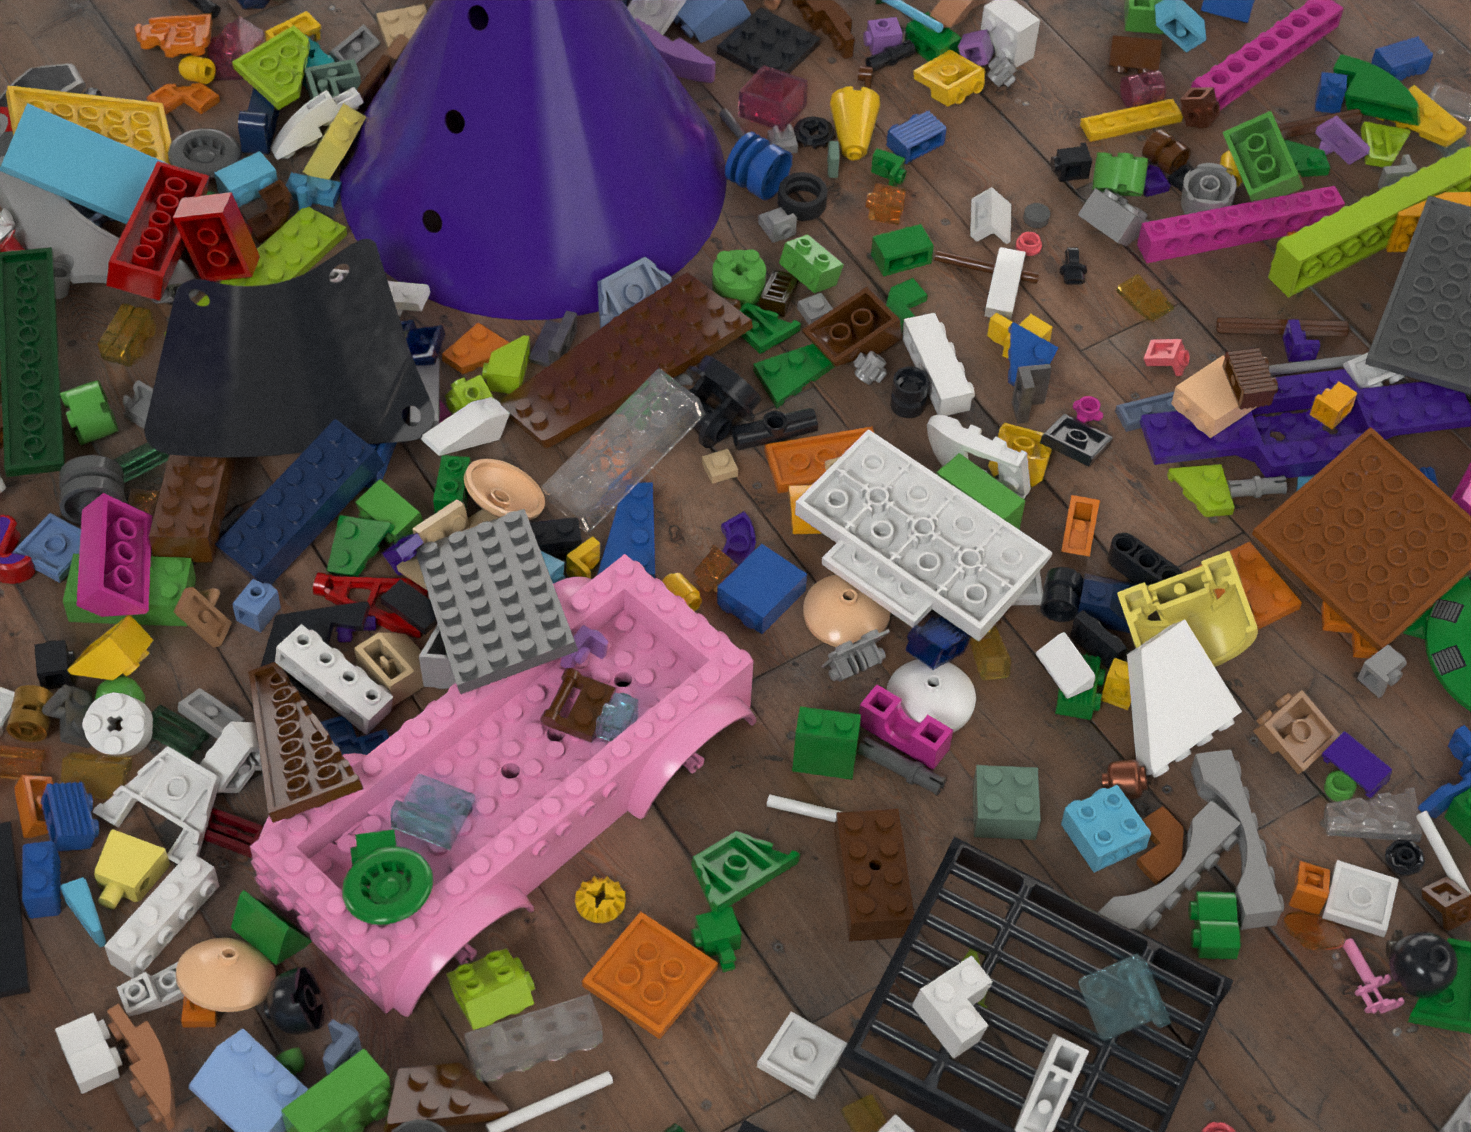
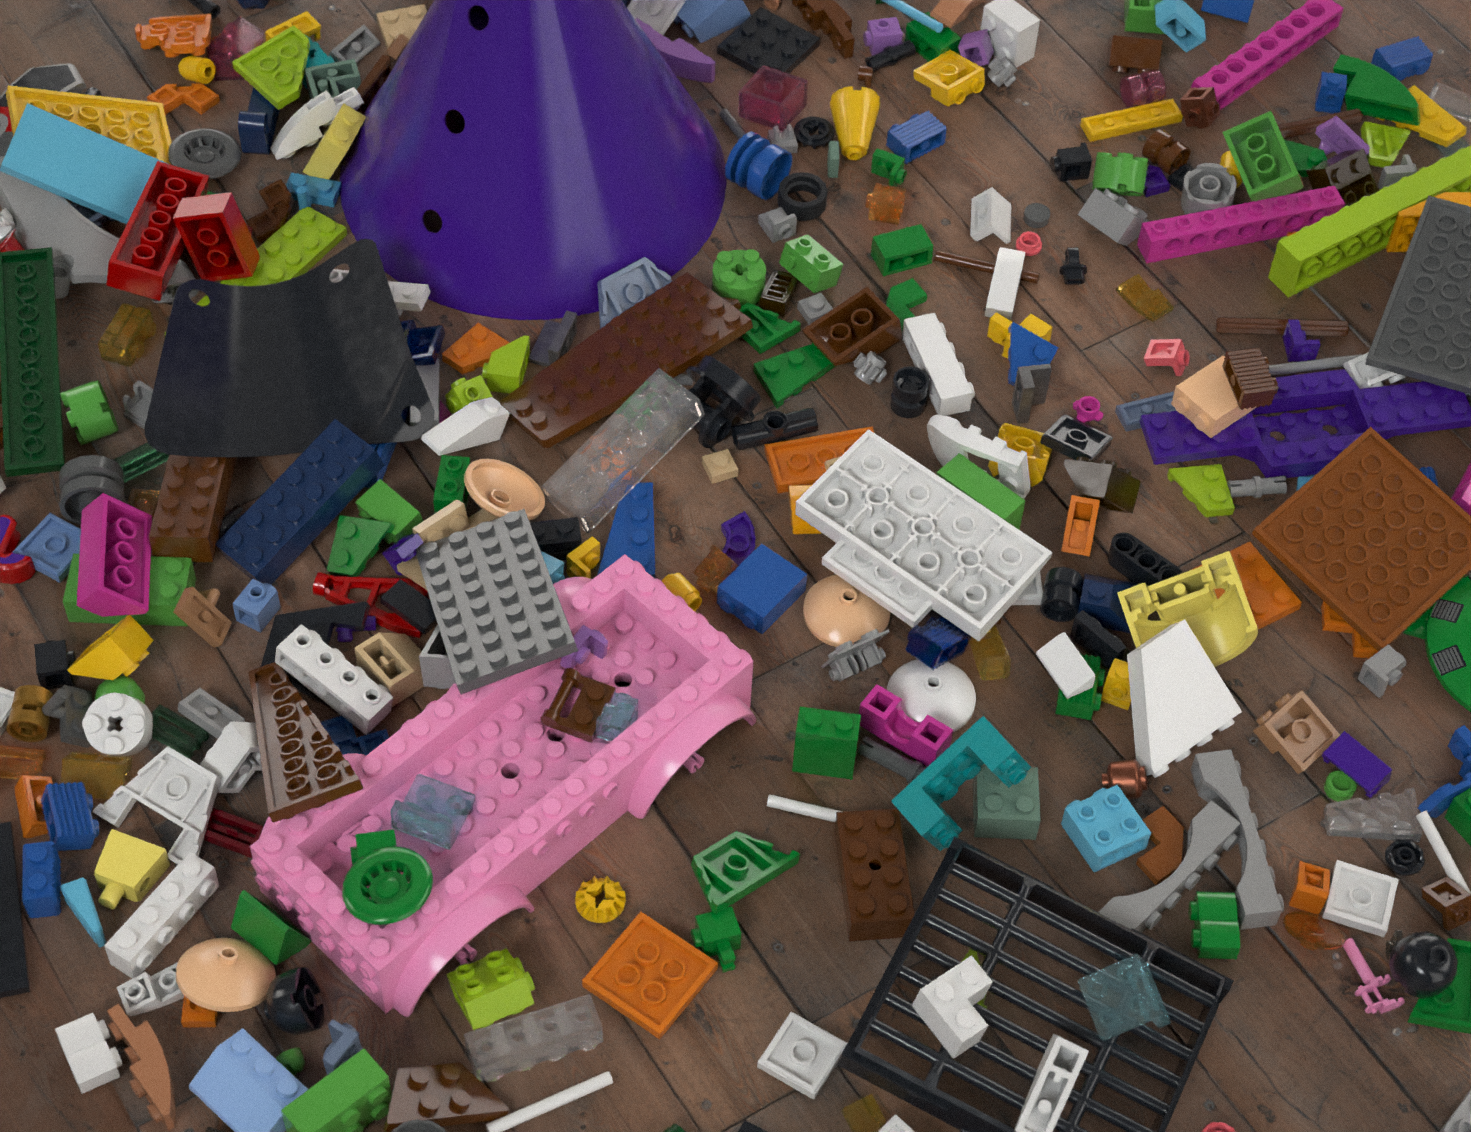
medium azure brick [214,151,278,207] -> none
light orange brick [1310,382,1357,430] -> none
none -> teal plate [891,716,1031,851]
none -> dark brown slope [1063,457,1141,514]
none -> dark brown slope [1306,148,1378,207]

